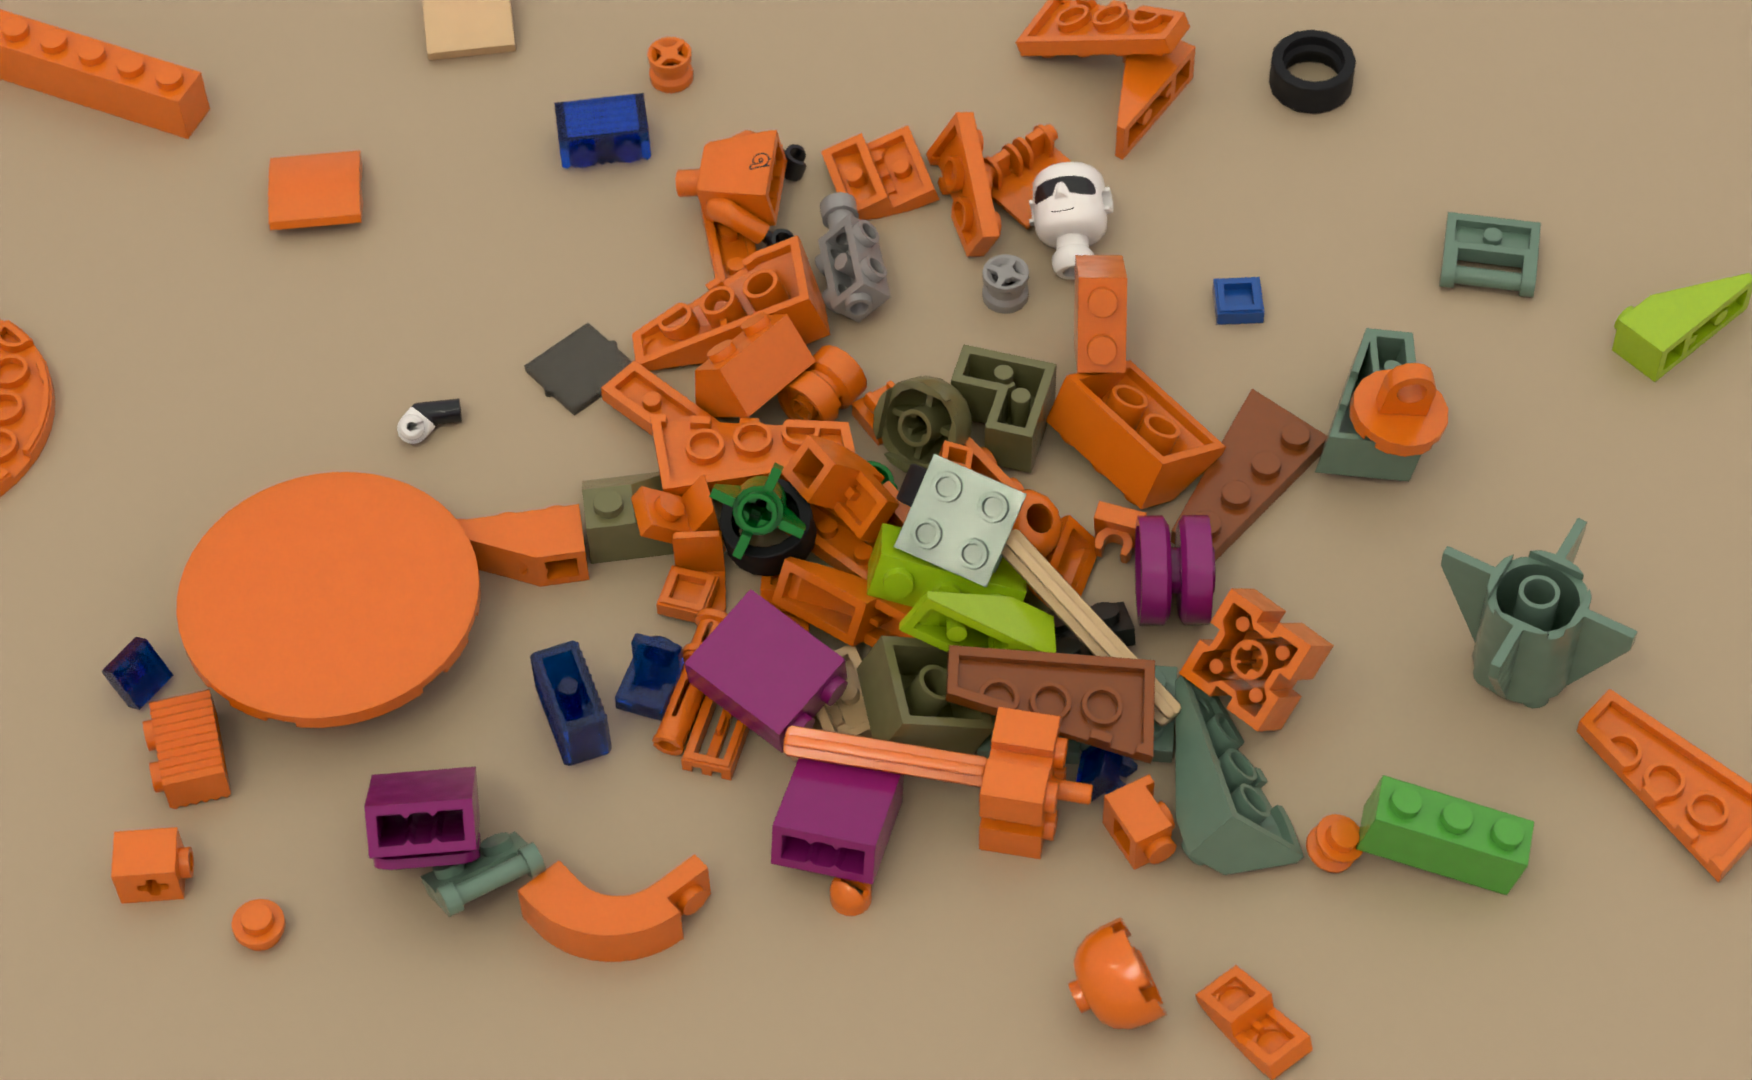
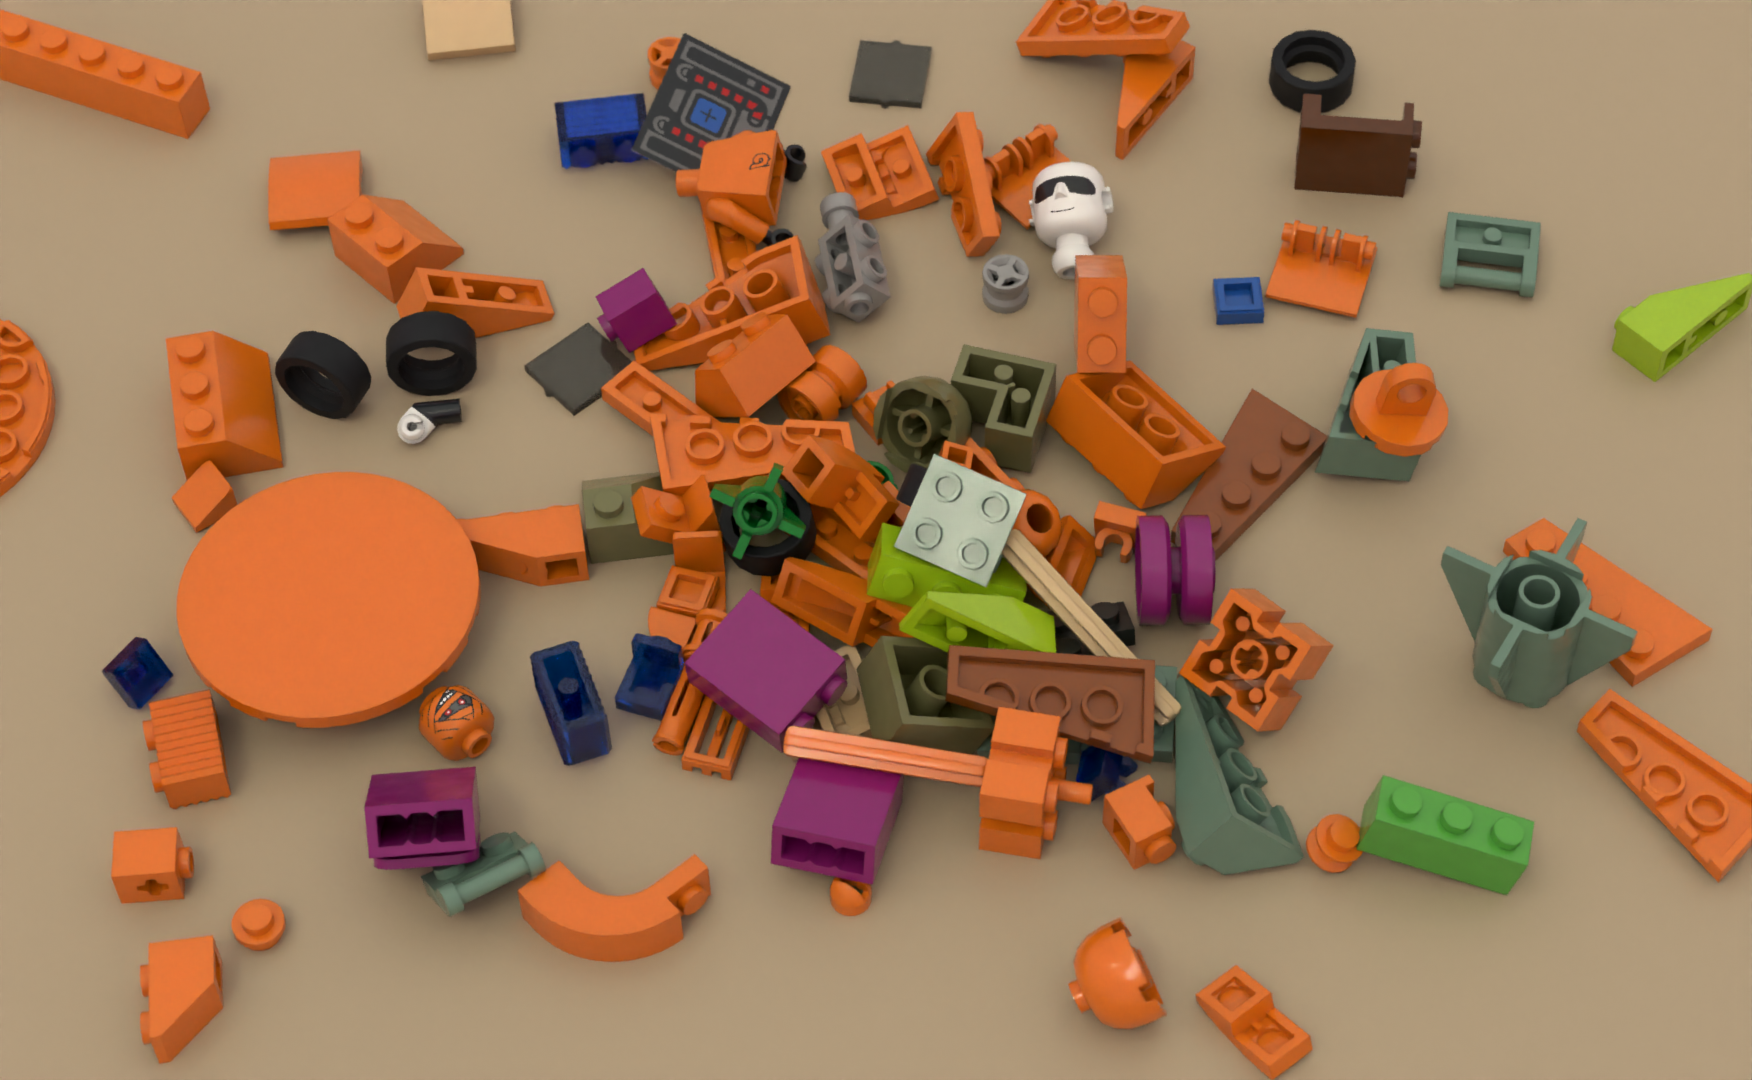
none -> orange slope [140,935,223,1064]
none -> orange slope [165,331,283,480]
none -> orange slope [172,460,237,533]
none -> black tyre [275,331,371,419]
none -> orange slope [327,194,464,304]
none -> black tyre [386,311,477,396]
none -> orange slope [396,267,555,338]
none -> orange head [419,685,495,761]
none -> magenta brick [595,268,677,353]
none -> black sticker [632,33,790,172]
none -> orange tile [648,606,697,668]
none -> clear smoke piece [849,40,932,109]
none -> orange hinge [1265,220,1378,318]
none -> reddish brown panel [1294,93,1422,197]
none -> orange wing [1503,518,1713,687]

